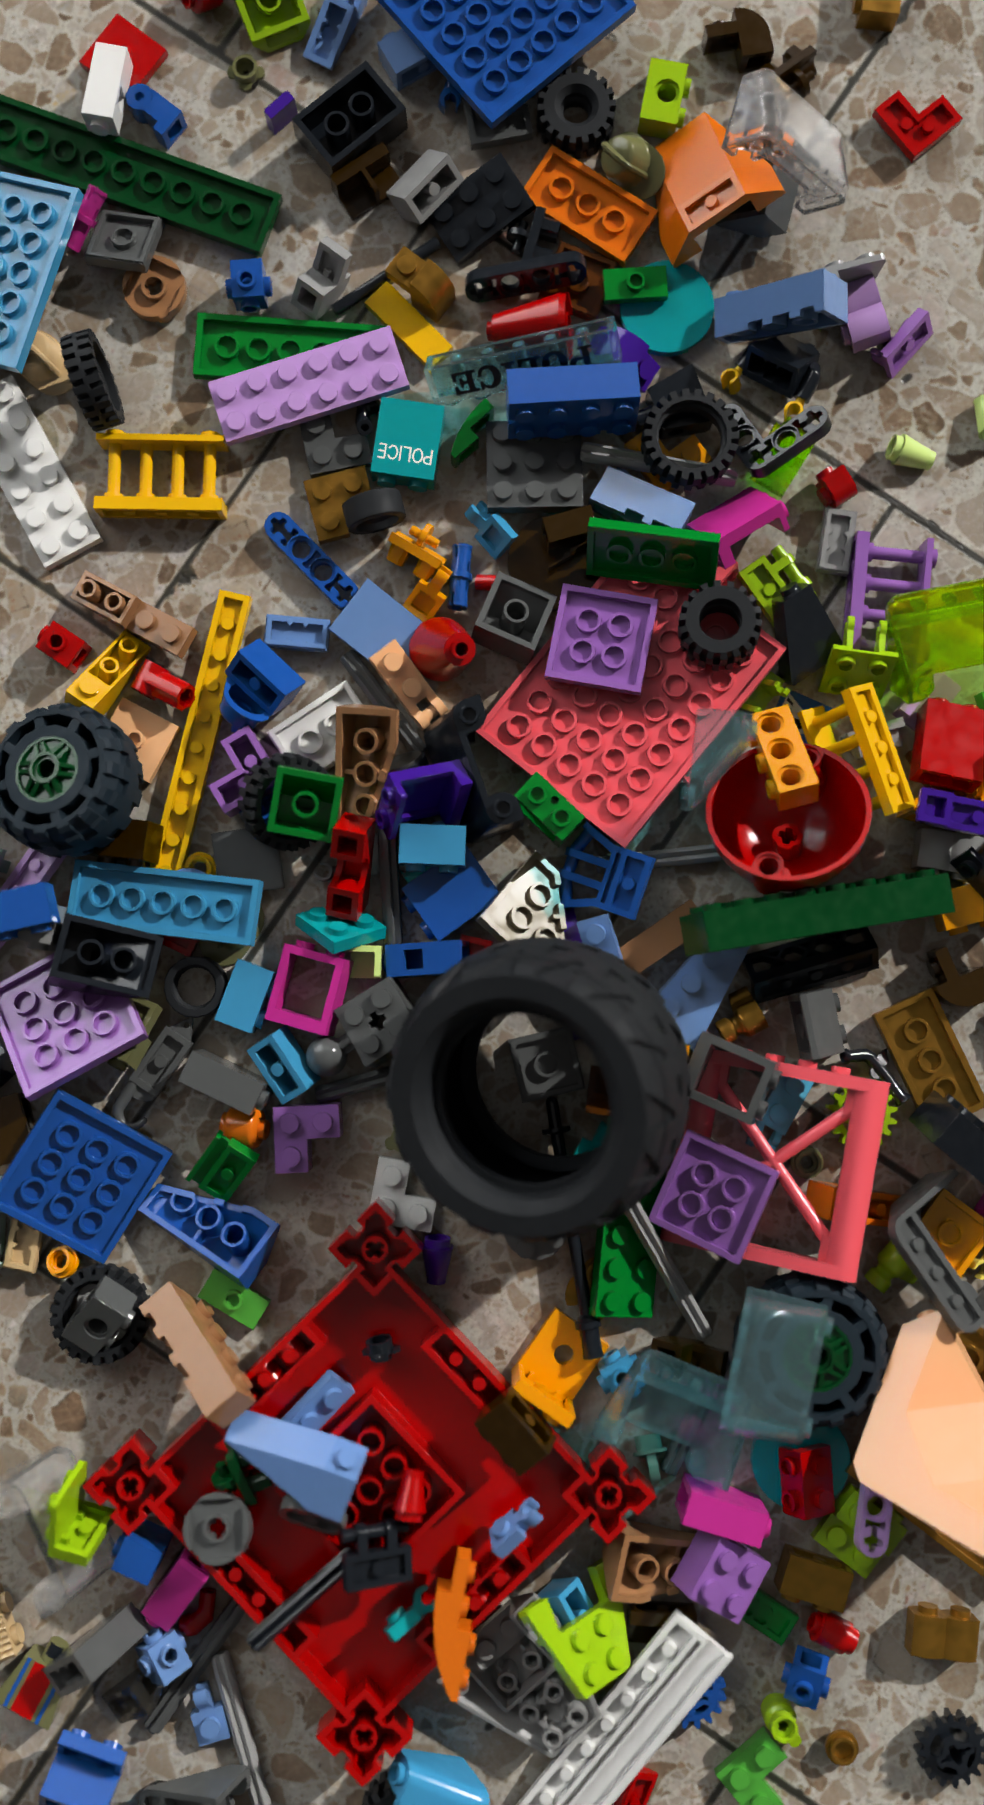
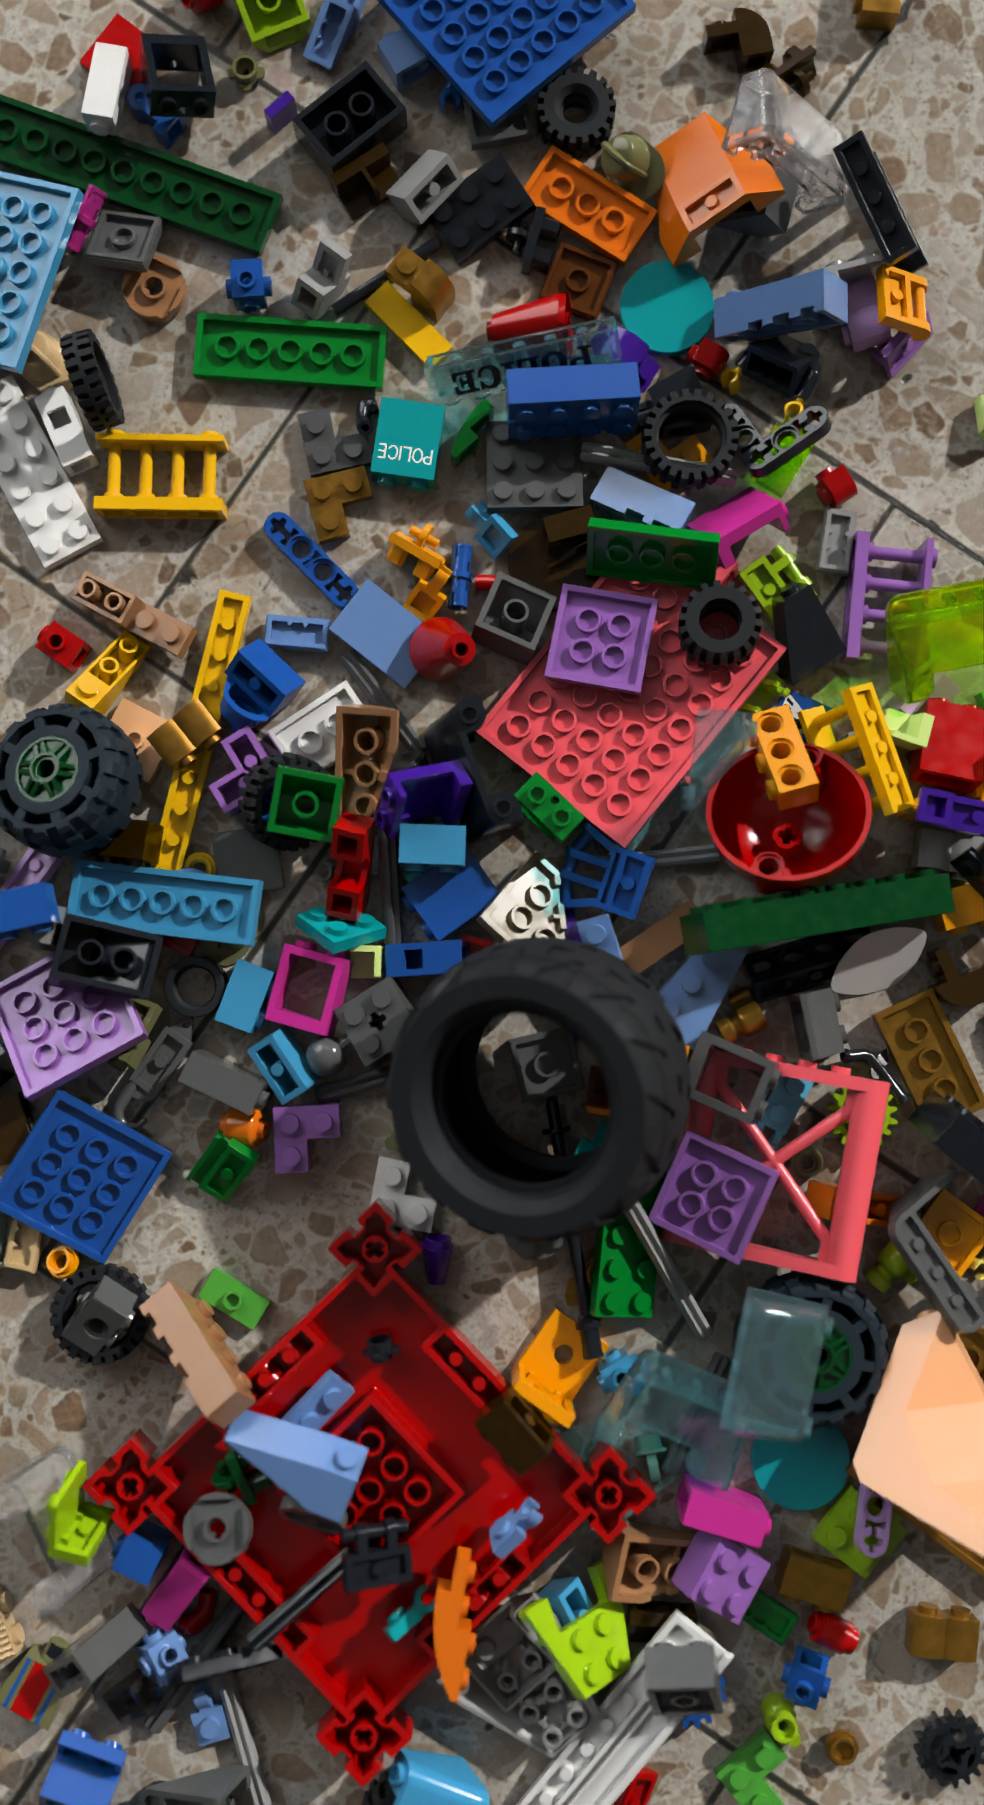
red piece [130,659,195,711] -> none
blue wedge [138,1183,281,1290] -> none
lavender plate [207,325,410,446] -> none
black tyre [342,488,406,534] -> none
light nougat plate [368,639,448,731] -> none
red cone [392,1468,426,1523] -> none
black beam [465,251,587,303] -> none
green plate [602,265,668,305] -> none
lime brick [637,57,692,139] -> none
dark brown brick [648,1336,729,1386] -> none
red bracket [778,1443,835,1521] -> none
lime plate [818,616,898,700] -> none
red plate [872,90,963,163] -> none
yellowish green cone [885,434,936,470] -> none
none -> white brick [34,385,100,477]
none -> black window [139,33,216,118]
none -> pearl gold brick [146,698,225,771]
none -> black plate [166,1643,283,1688]
none -> dark grey slope [645,1641,723,1716]
none -> red plate [684,336,730,382]
none -> white sticker [831,927,927,995]
none -> black fence [833,130,929,273]
none -> light orange plate [875,263,931,342]
none -> yellowish green panel [883,708,935,750]

